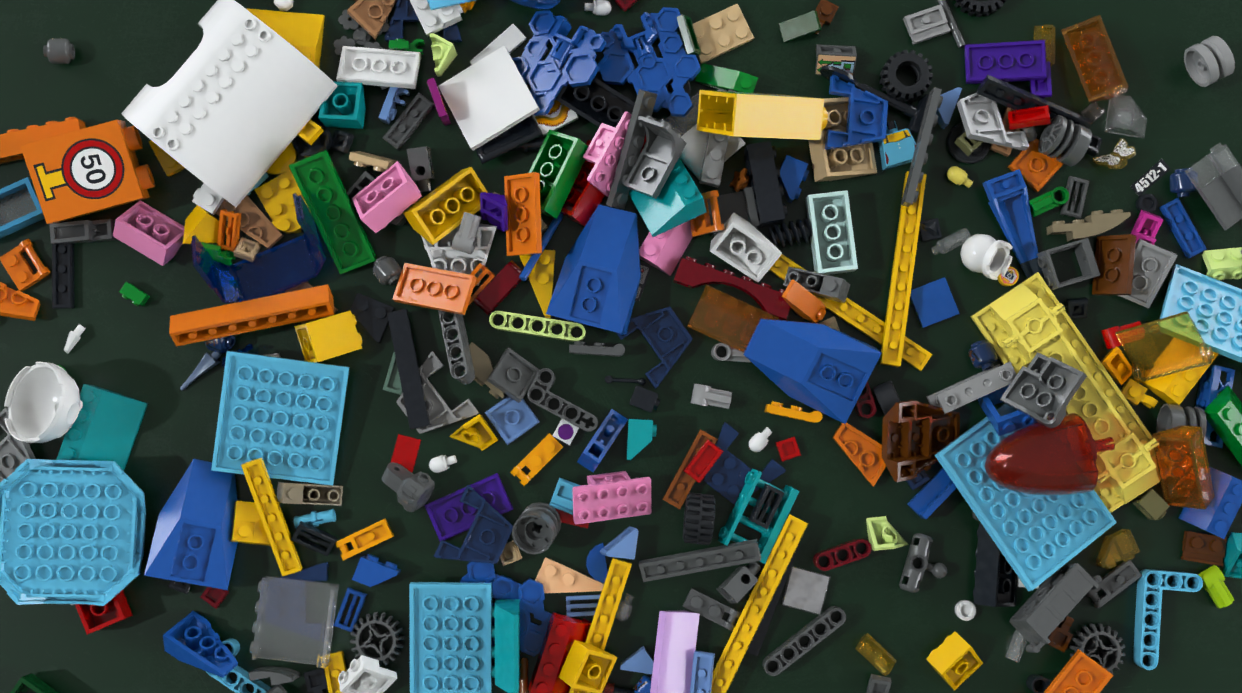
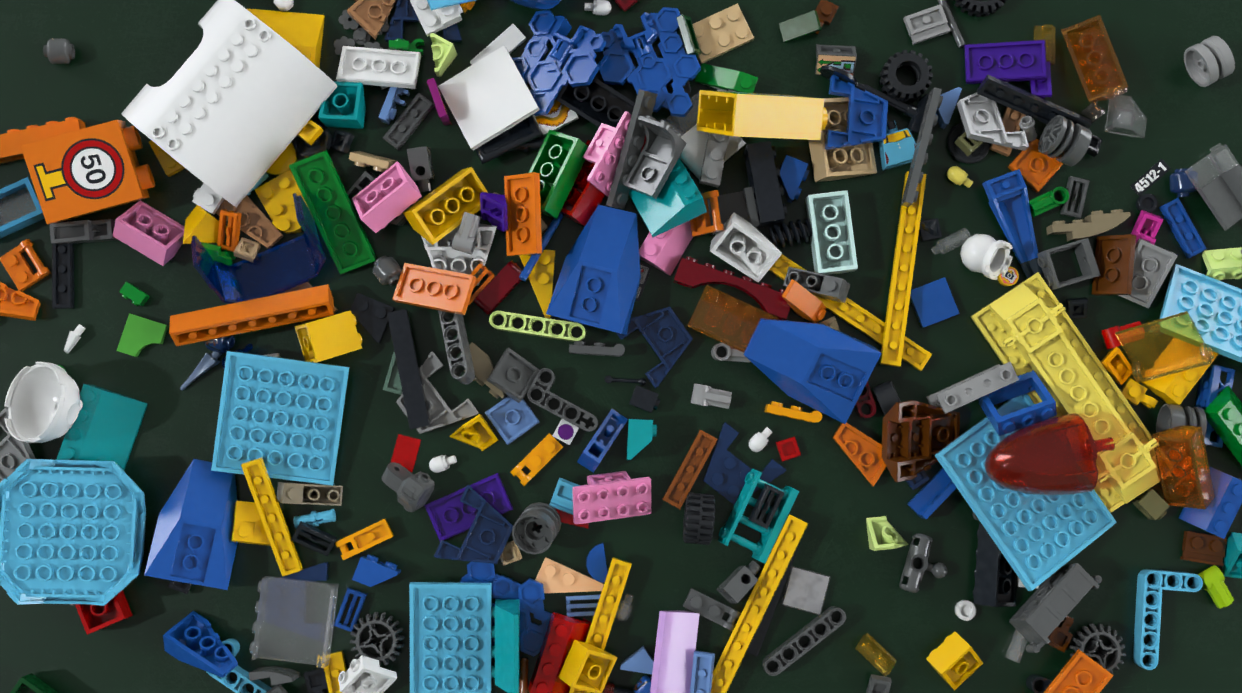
dark red tile [200,587,229,609] -> none
medium blue slope [600,526,638,560] -> none
dark grey plate [639,539,761,582] -> none
red tile [684,439,724,483] -> none
dark orange plate [729,168,749,192] -> none
dark red beam [813,538,872,571] -> none
dark blue head [968,340,998,371] -> none
dark grey slope [1000,352,1087,428] -> none
red tile [1008,105,1051,130] -> none
dark grey plate [1086,559,1142,609] -> none
clear yellow animal [1092,138,1136,169] -> none
clear yellow slope [1095,529,1140,569] -> none
none -> bright green tile [117,313,169,357]

